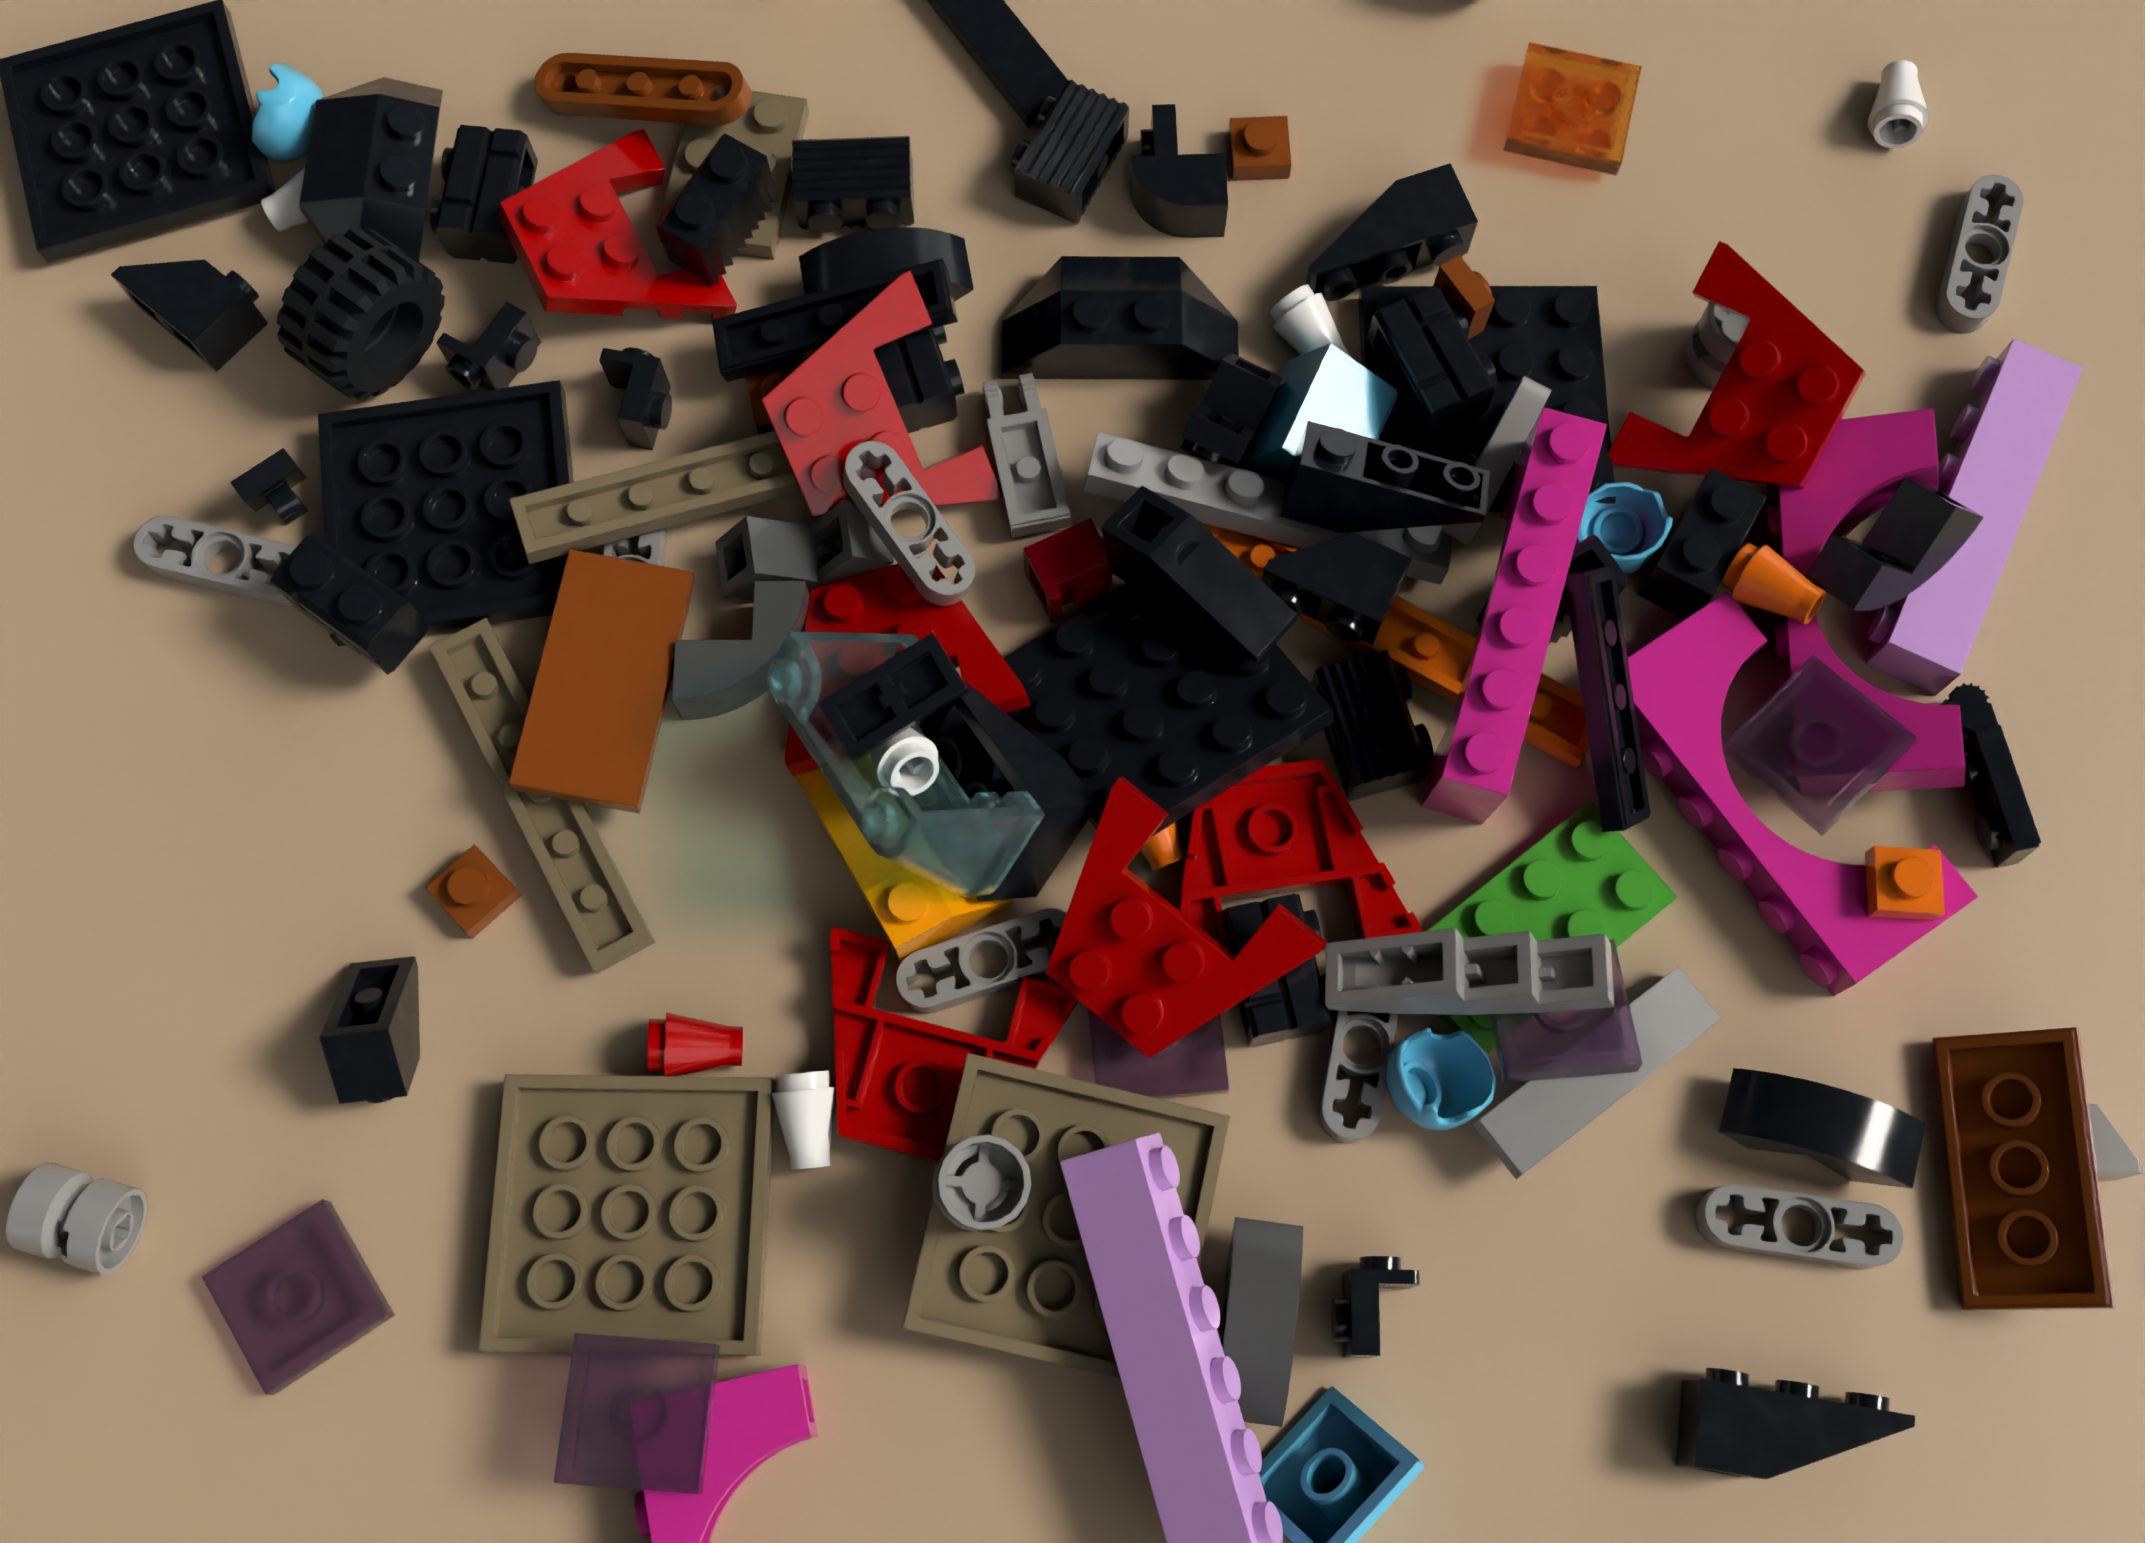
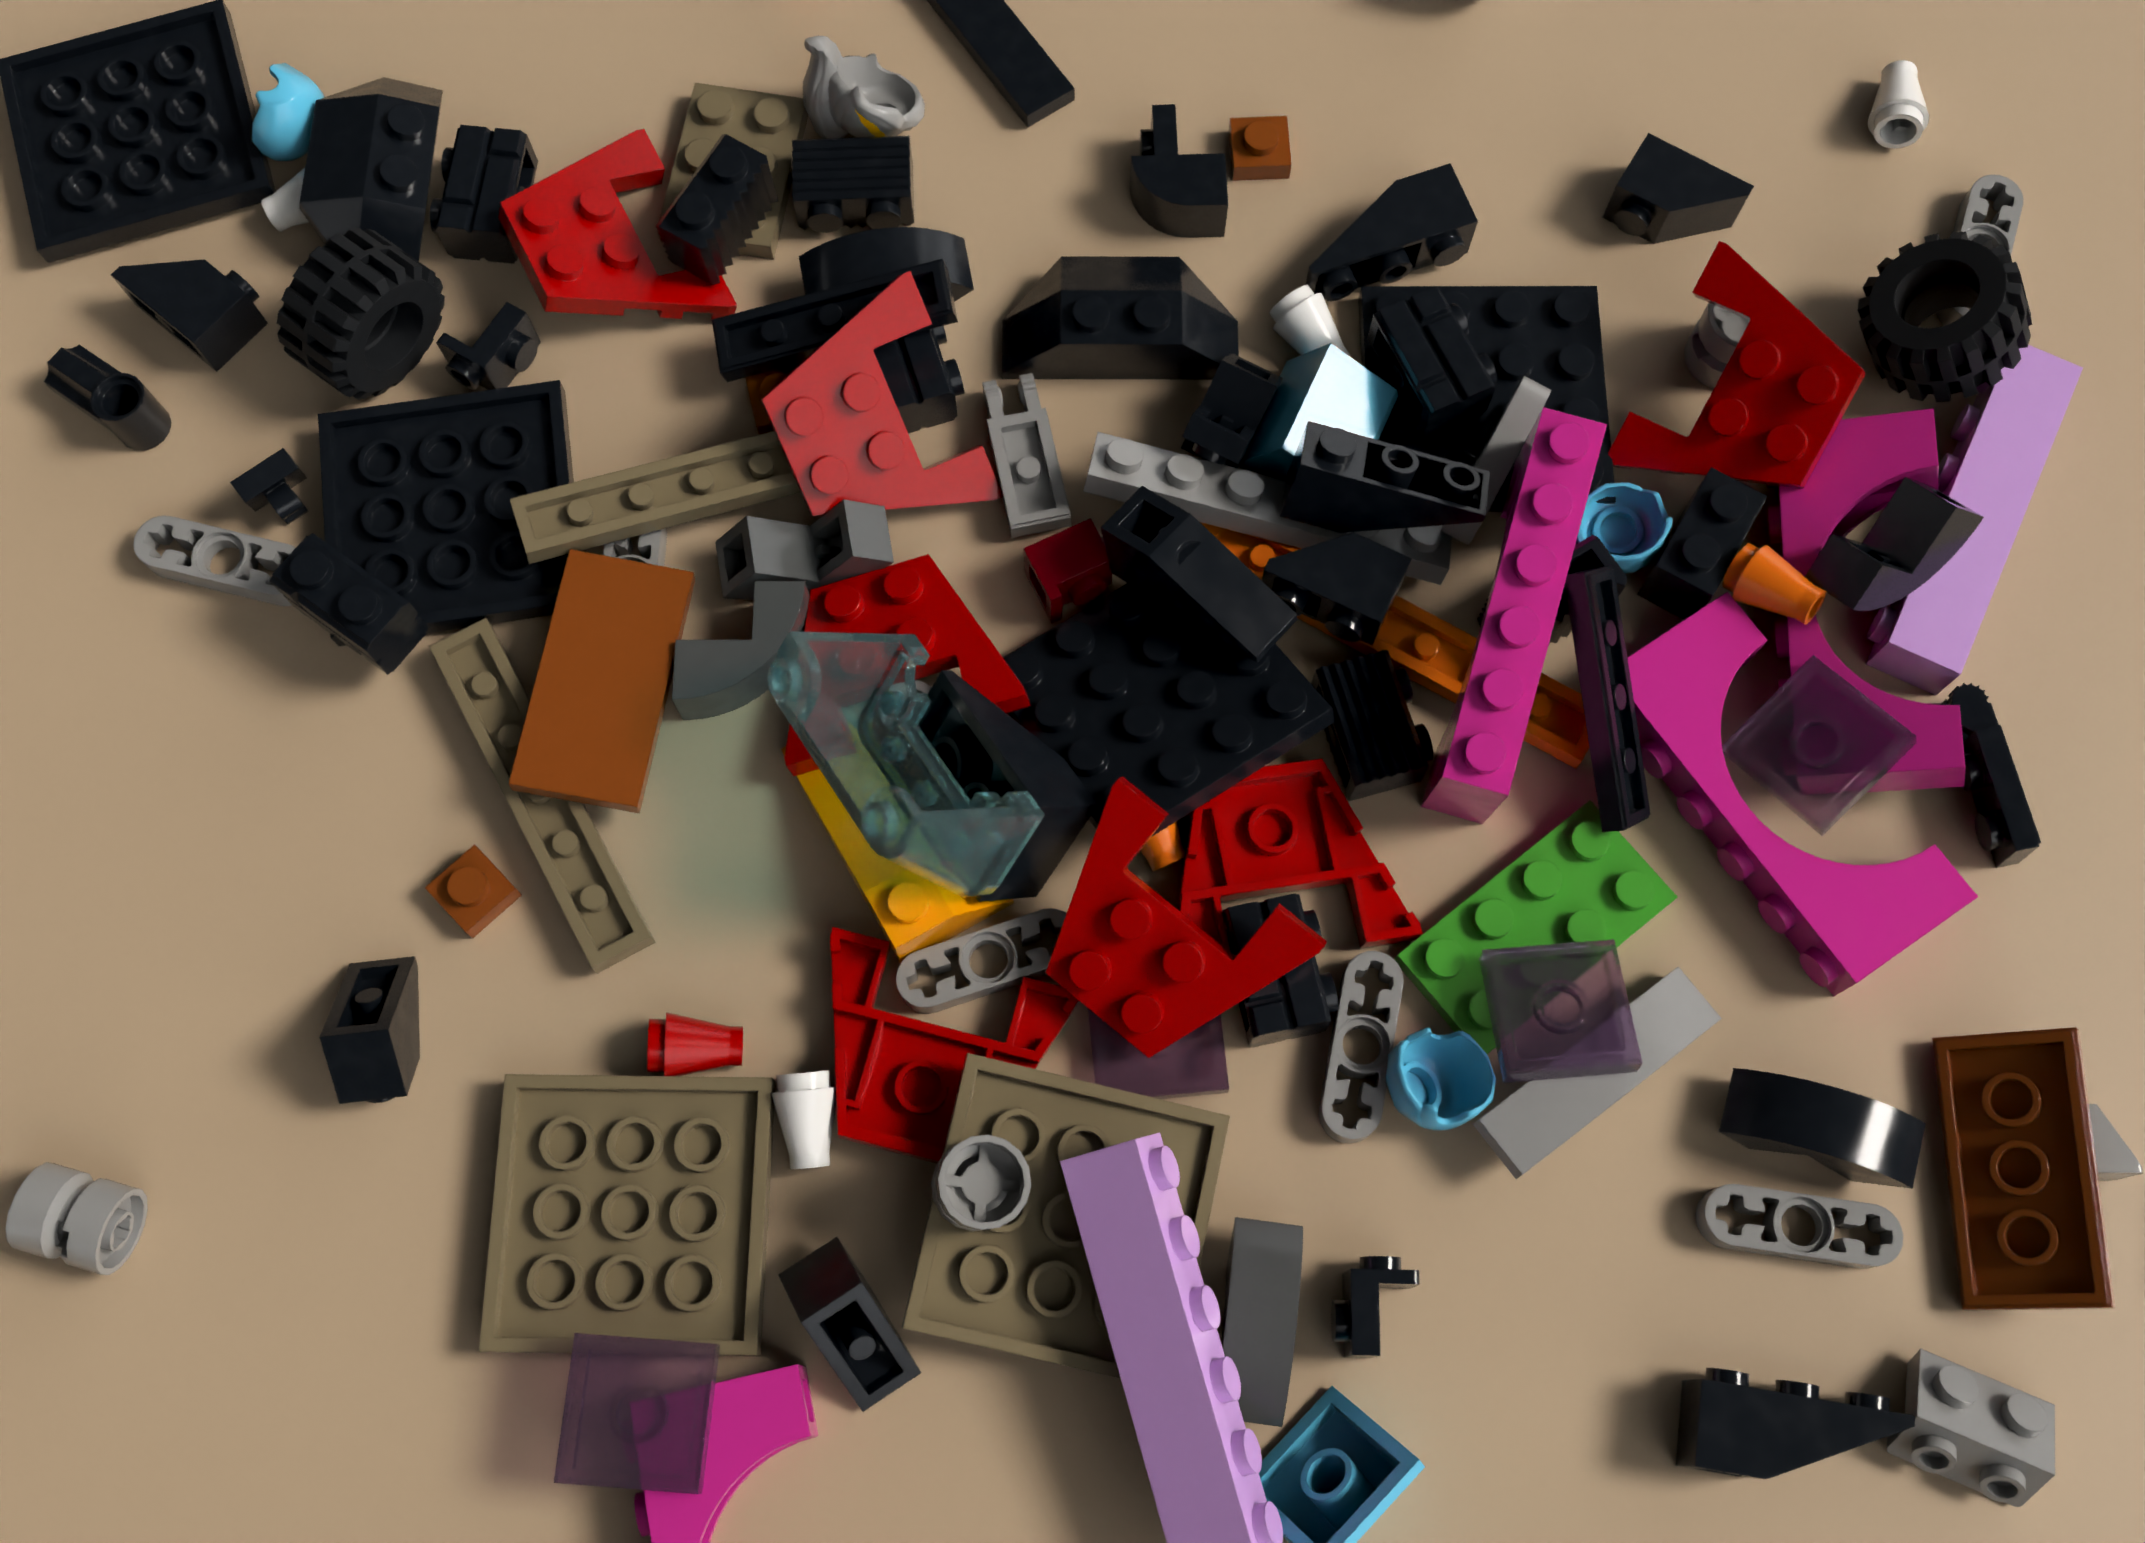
clear purple tile [202,1199,395,1395] -> none
dark orange plate [534,53,752,126] -> none
black bracket [599,347,672,450] -> none
black hinge [818,632,970,761] -> none
light grey beam [843,441,975,606] -> none
white cone [869,727,939,796] -> none
black brick [1010,79,1129,224] -> none
light grey slope [1325,928,1614,1015] -> none
dark orange plate [1433,255,1495,339] -> none
clear orange plate [1503,42,1642,175] -> none
orange plate [1865,846,1945,921] -> none
none -> black piece [44,344,172,450]
none -> black slope [778,1237,921,1412]
none -> light grey hair [803,35,925,139]
none -> black slope [1602,133,1754,244]
none -> black tyre [1857,232,2032,402]
none -> light grey bracket [1887,1348,2055,1507]

